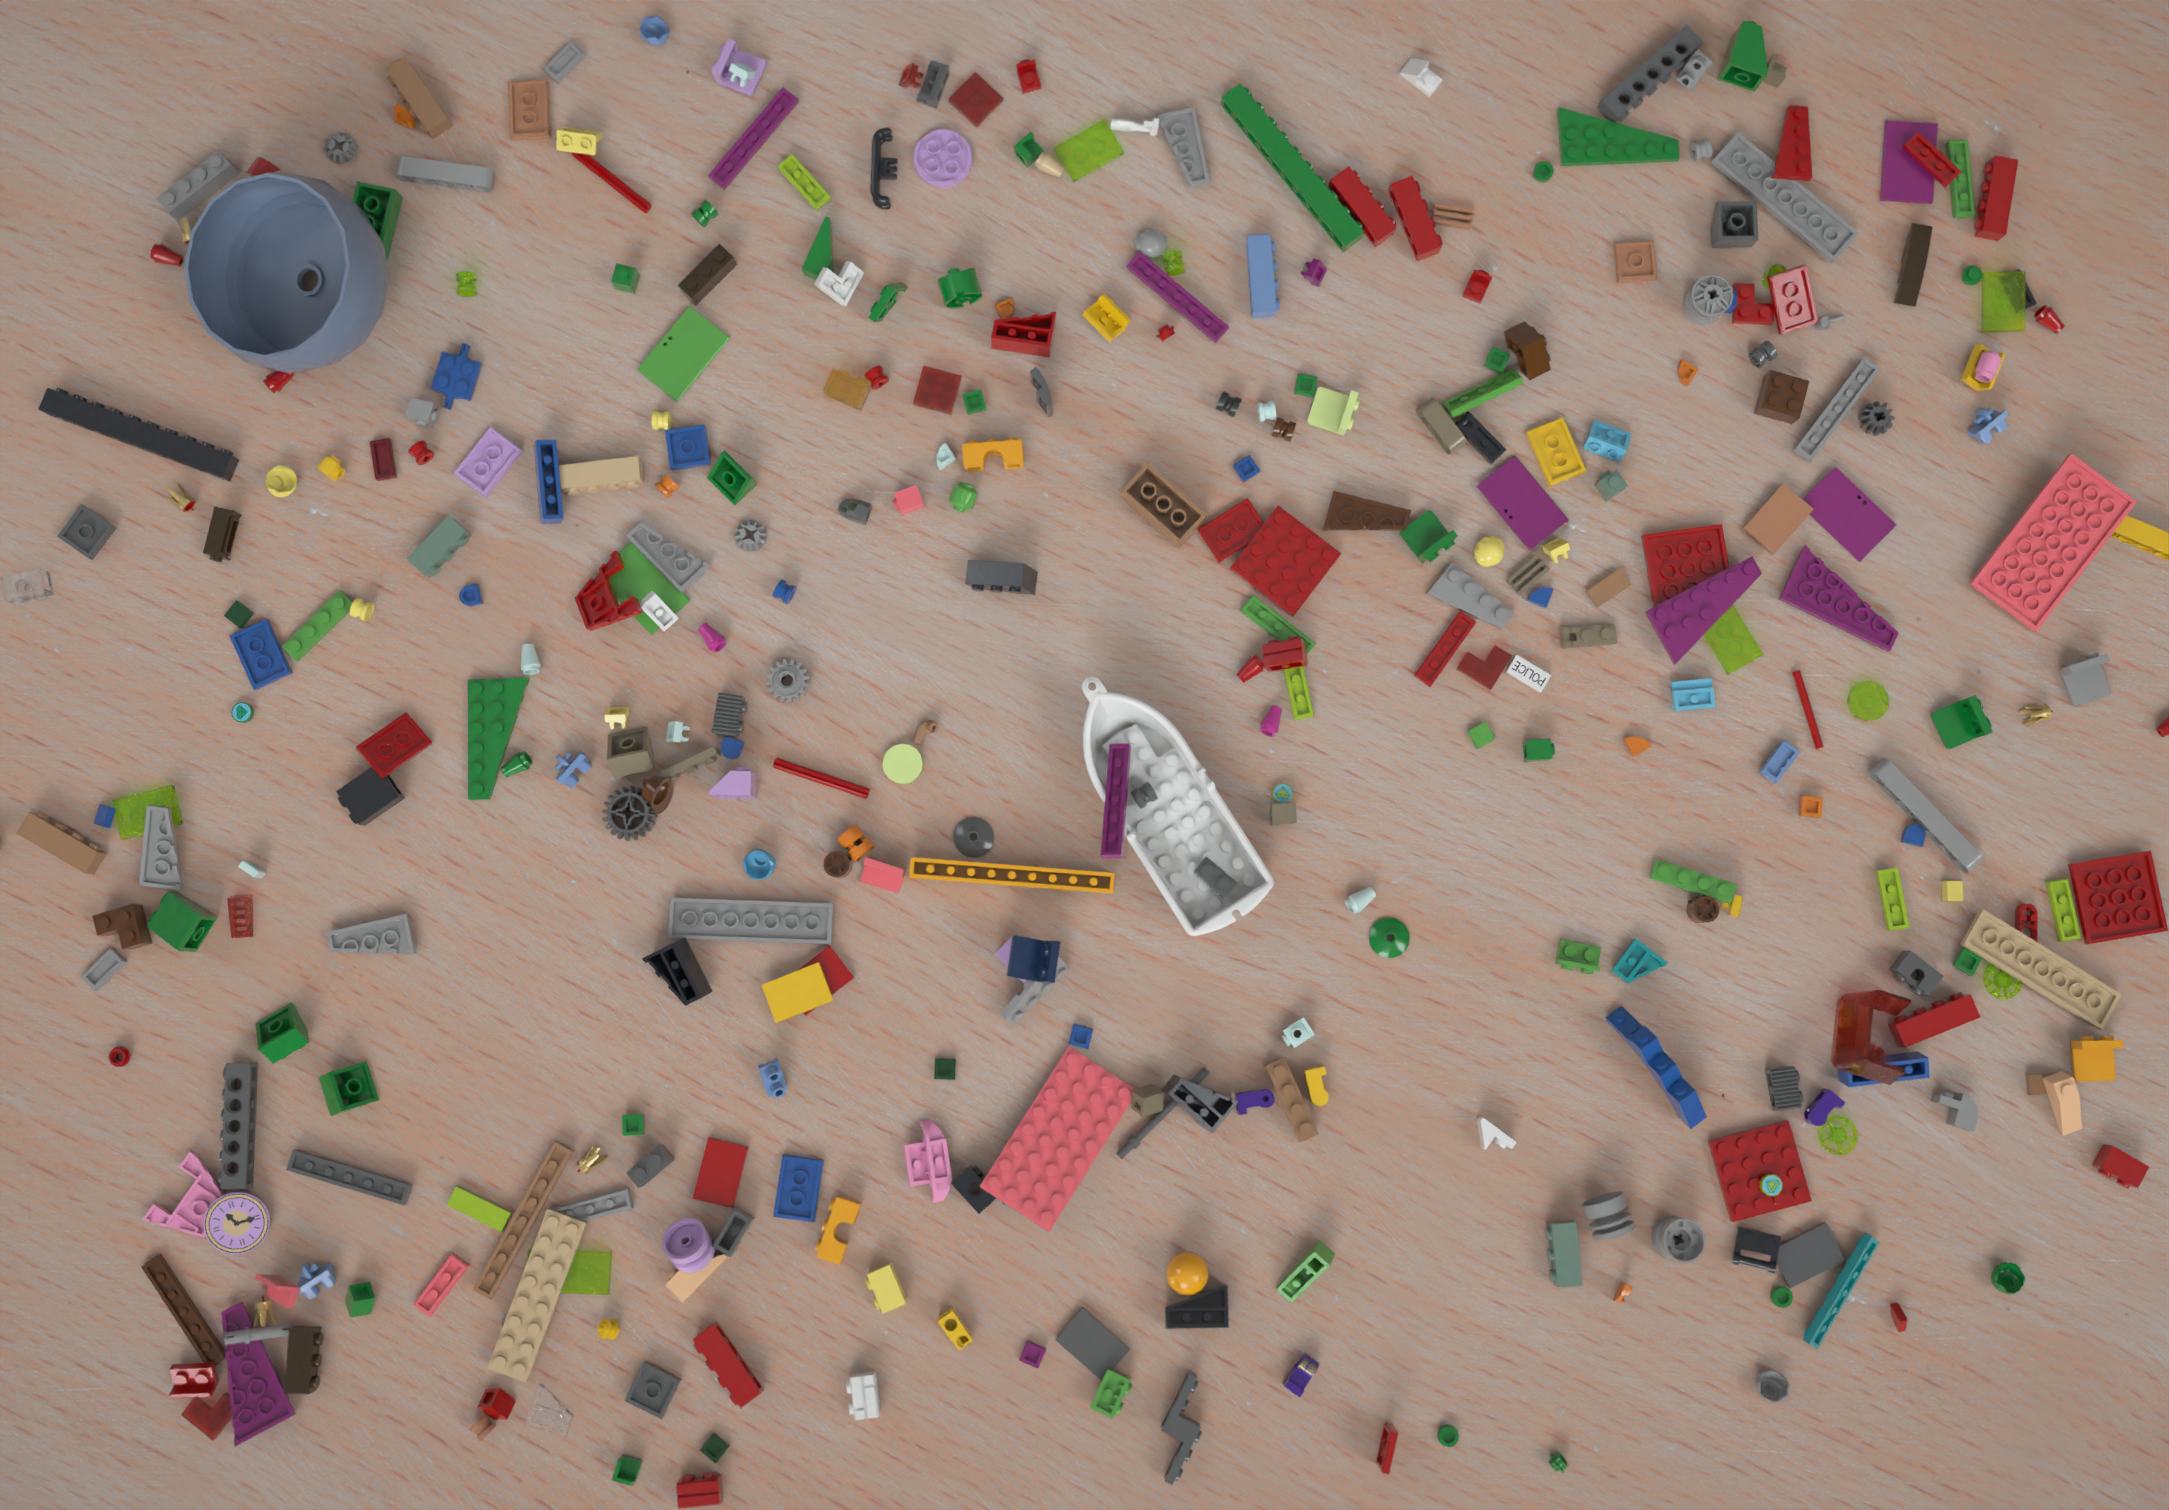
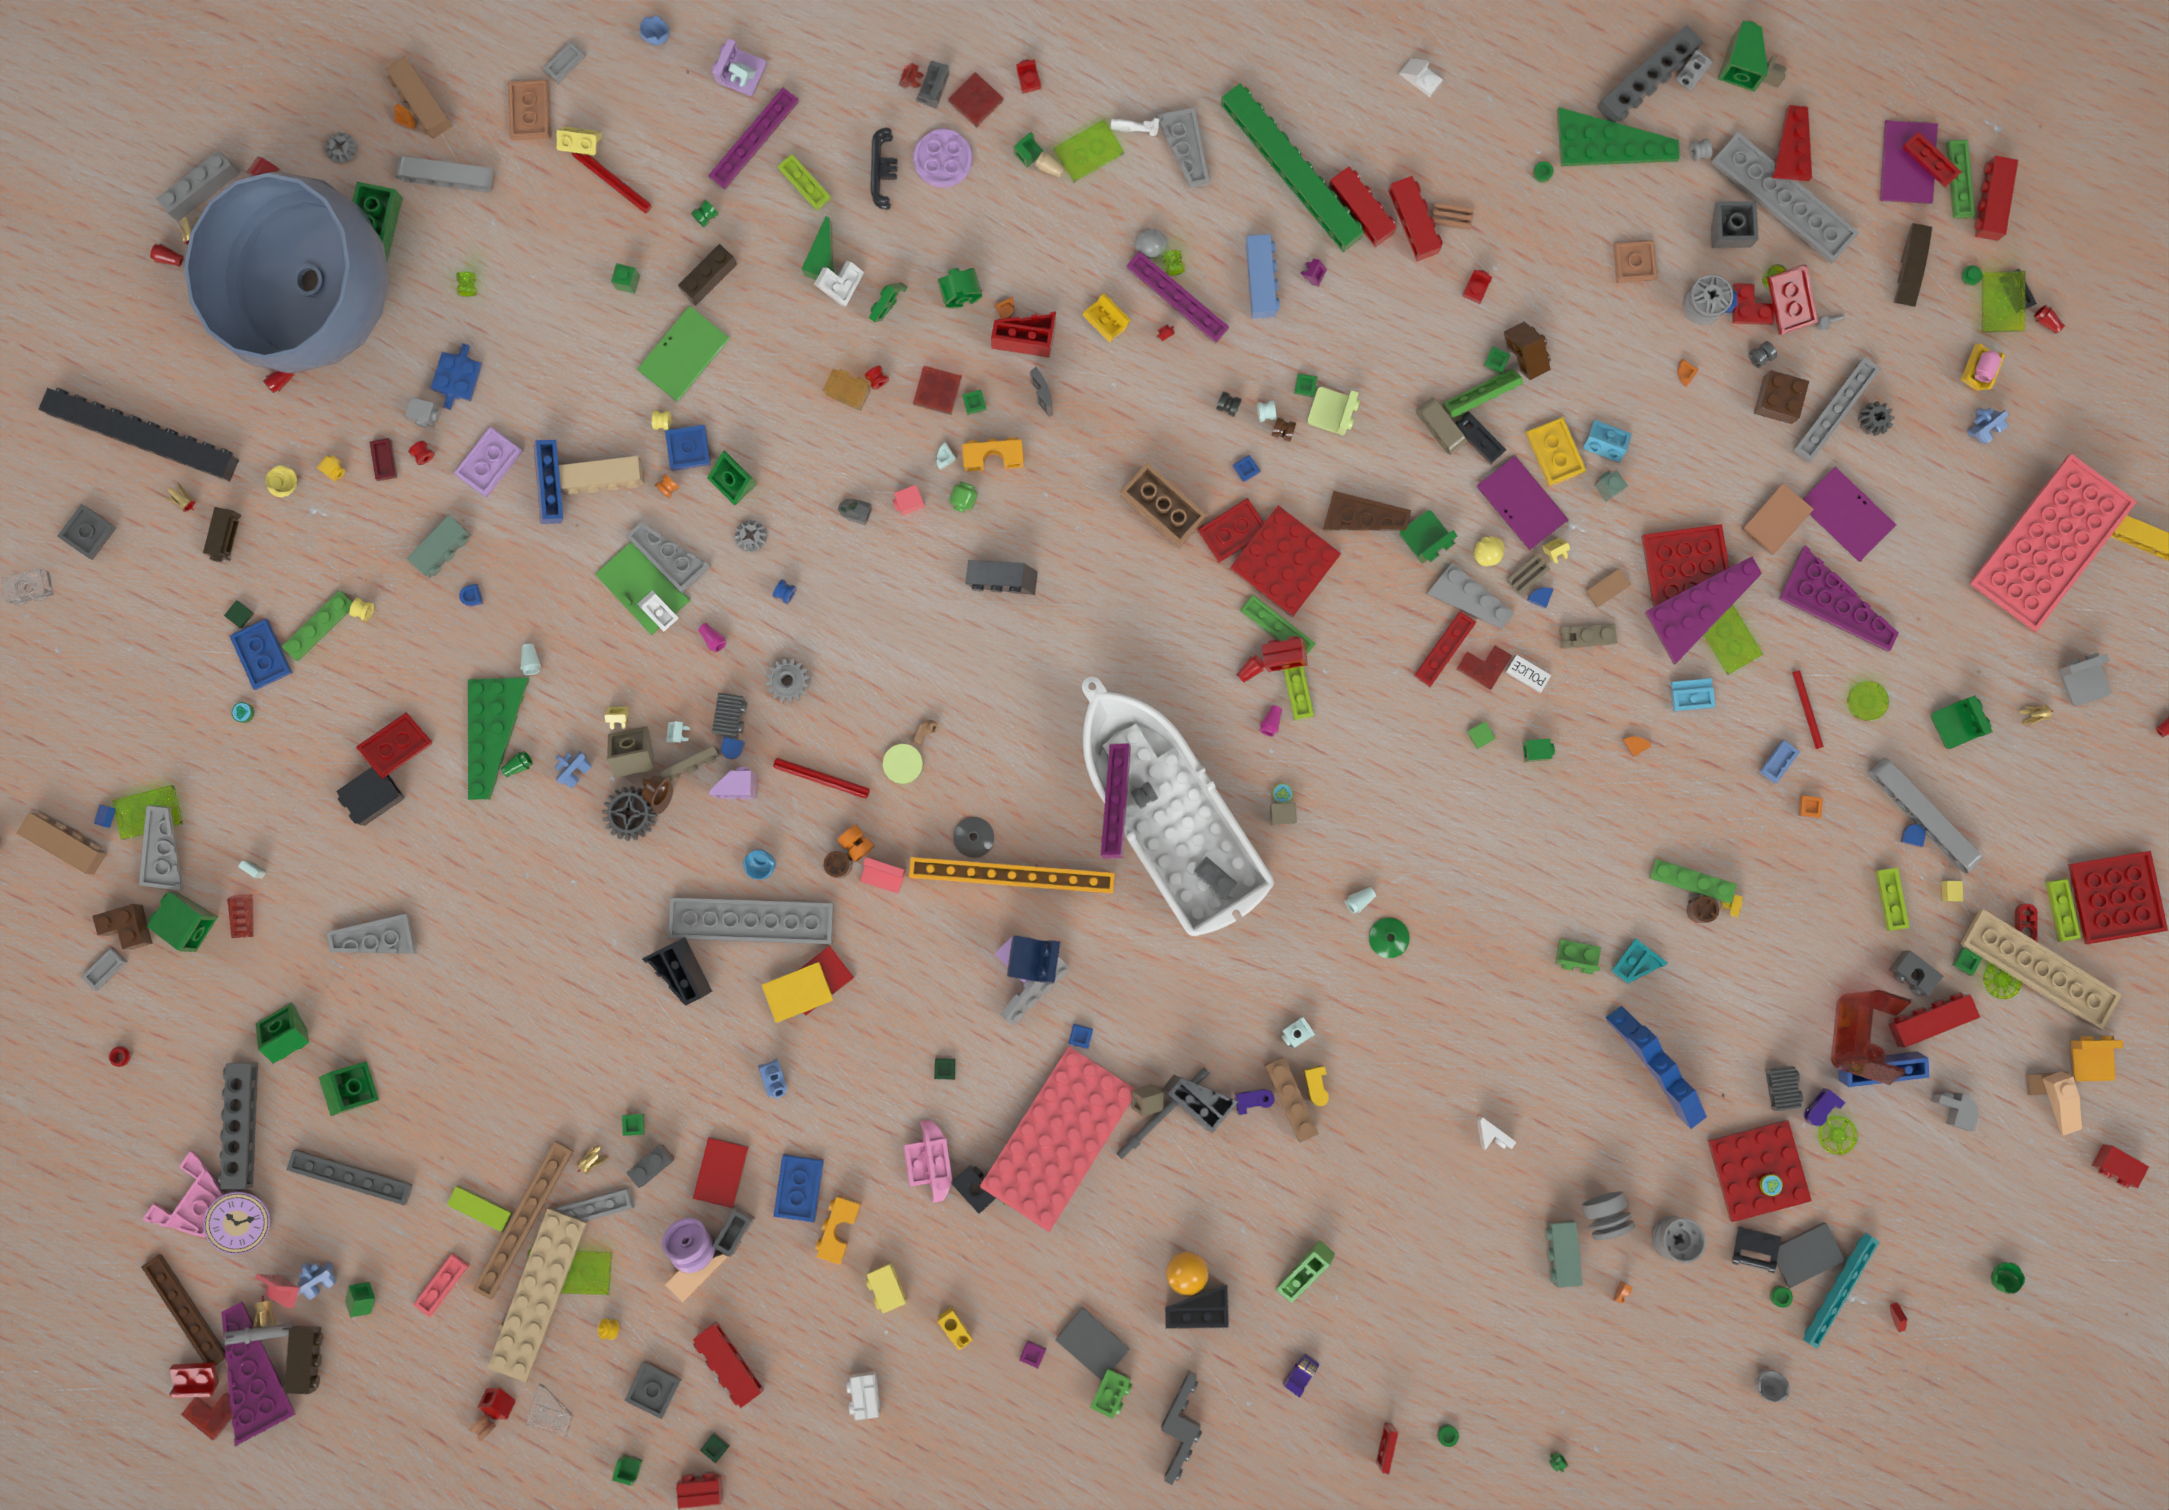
red wing [575,551,643,631] -> none

